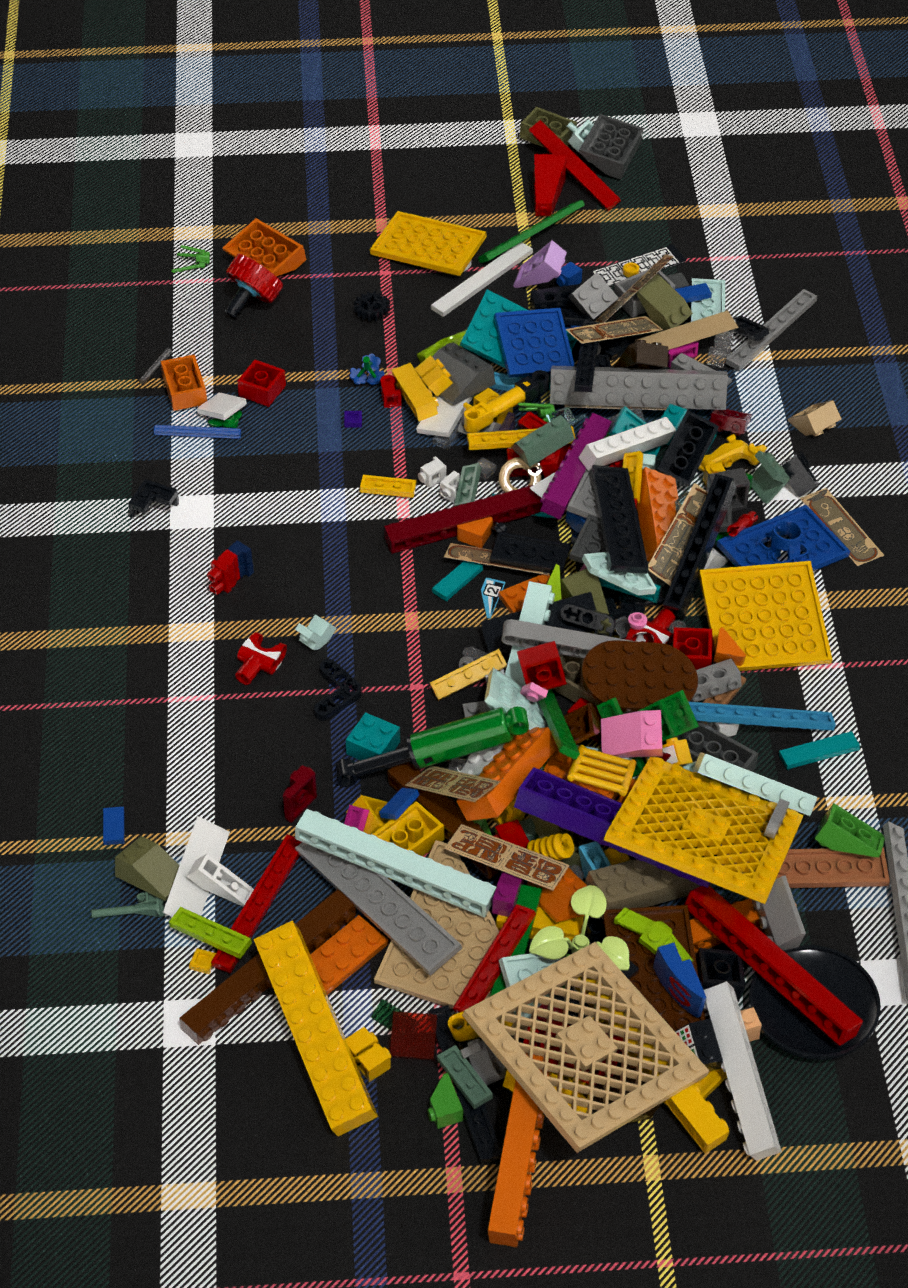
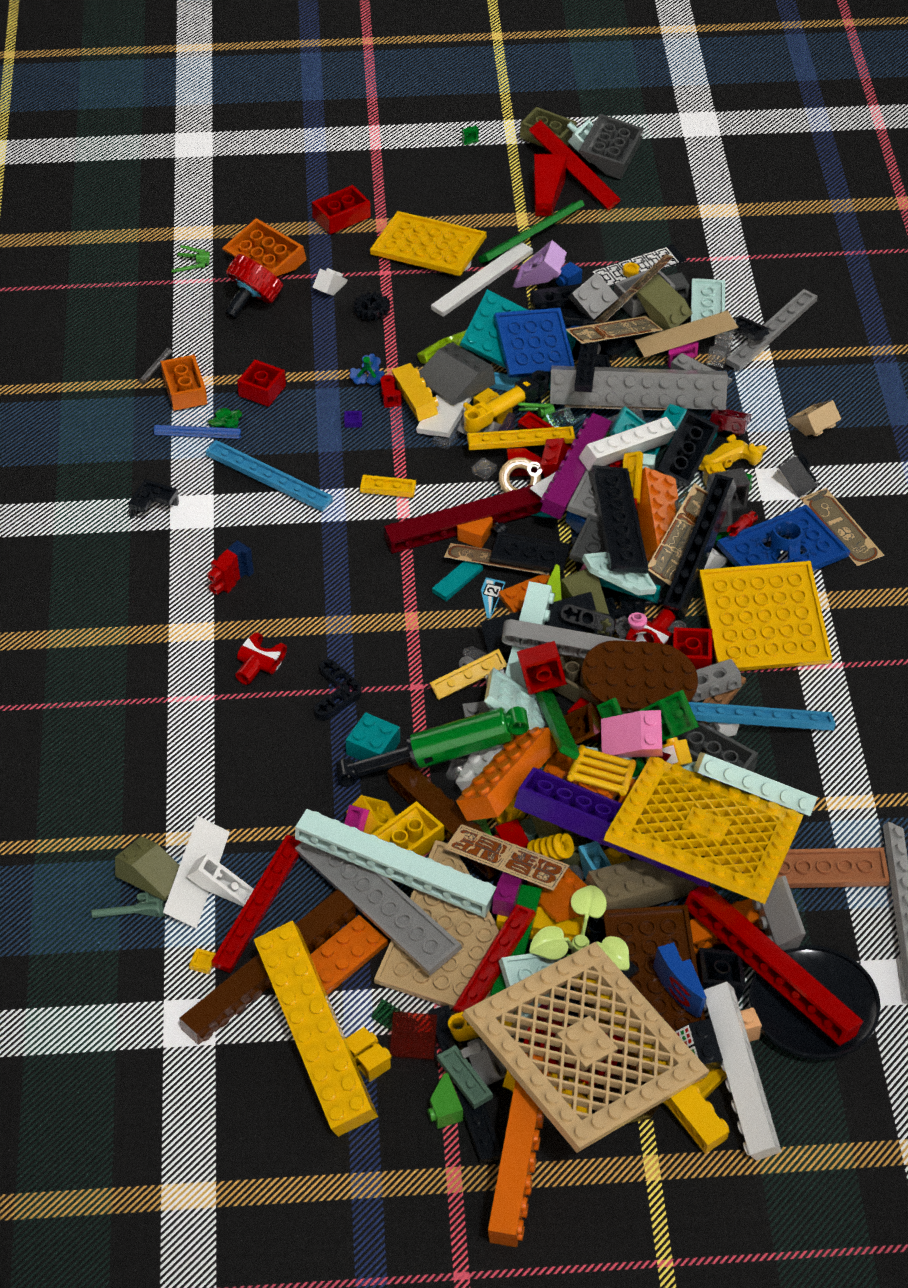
blue tile [103,807,125,845] -> none
lime plate [169,907,252,959] -> none
white tile [197,392,247,420] -> none
dark red plate [283,765,317,823] -> none
light aqua brick [295,615,337,650] -> none
blue tile [379,788,419,820] -> none
sticker [405,766,501,802] -> none
yellow piece [415,355,453,397] -> none
white brick [418,456,446,488] -> none
white bracket [440,471,460,503] -> none
sand green plate [454,463,482,506] -> none
sand green slope [511,415,575,467] -> none
bright pink plate [520,682,548,702] -> none
dark brown slope [613,340,668,369] -> none
lime plate [614,907,694,962] -> none
blue tile [675,283,712,303] -> none
orange slope [713,627,746,666] -> none
sand green bracket [752,450,790,504] -> none
light grey beam [764,799,790,839] -> none
teal tile [779,731,860,770] -> none
bright green slope [814,803,885,858] -> none
none -> dark azure plate [205,440,333,512]
none -> red brick [312,185,371,234]
none -> white slope [313,268,348,296]
none -> green plate [462,125,479,145]

